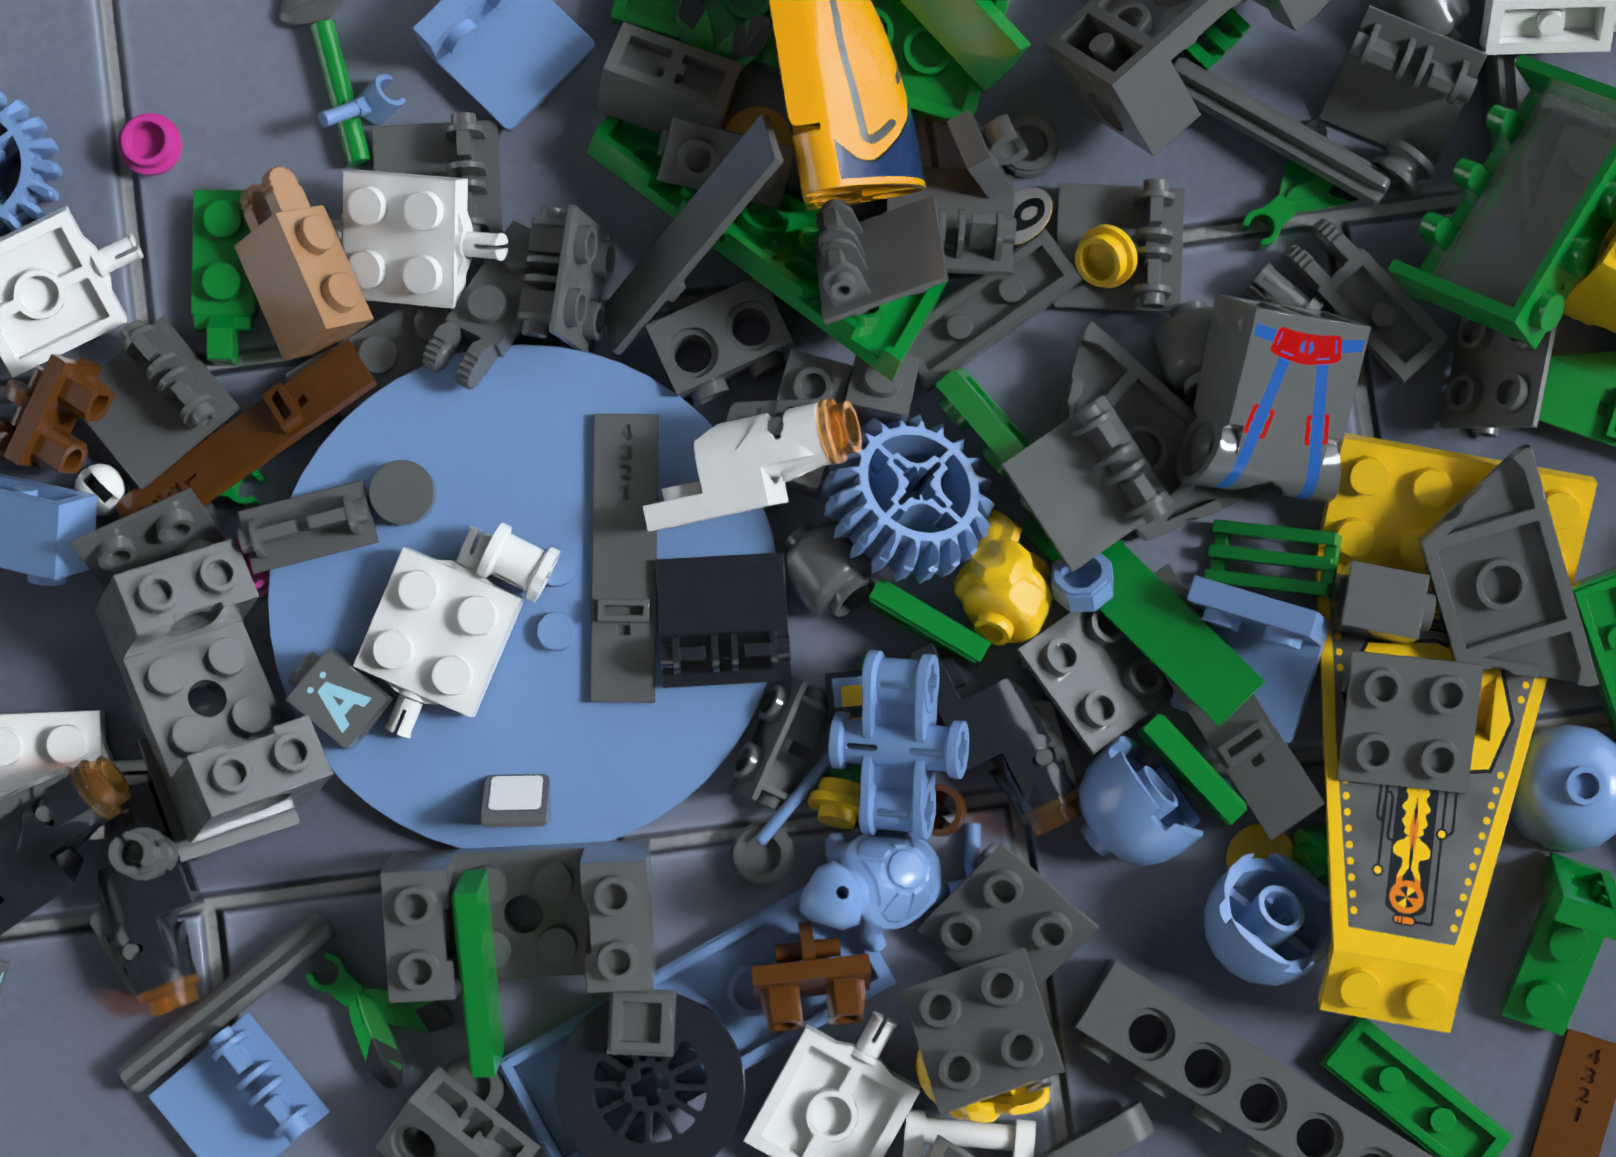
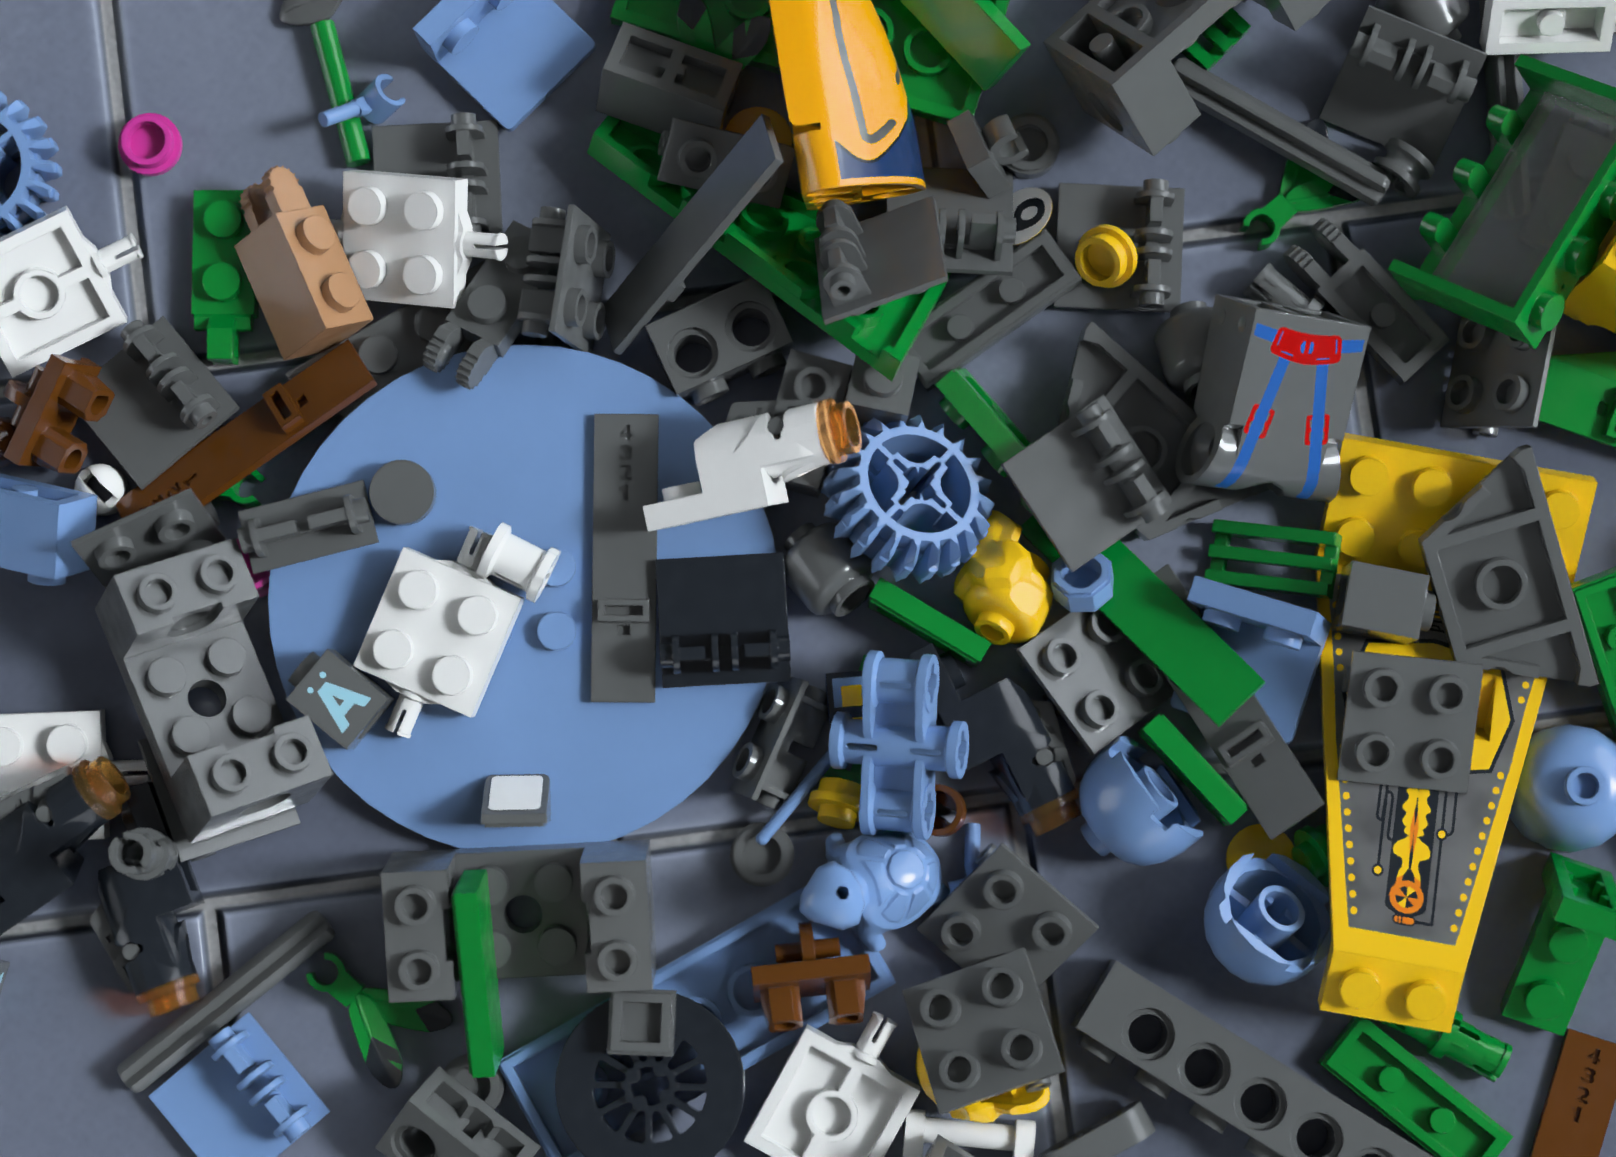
none -> green pin [1377,1010,1513,1082]

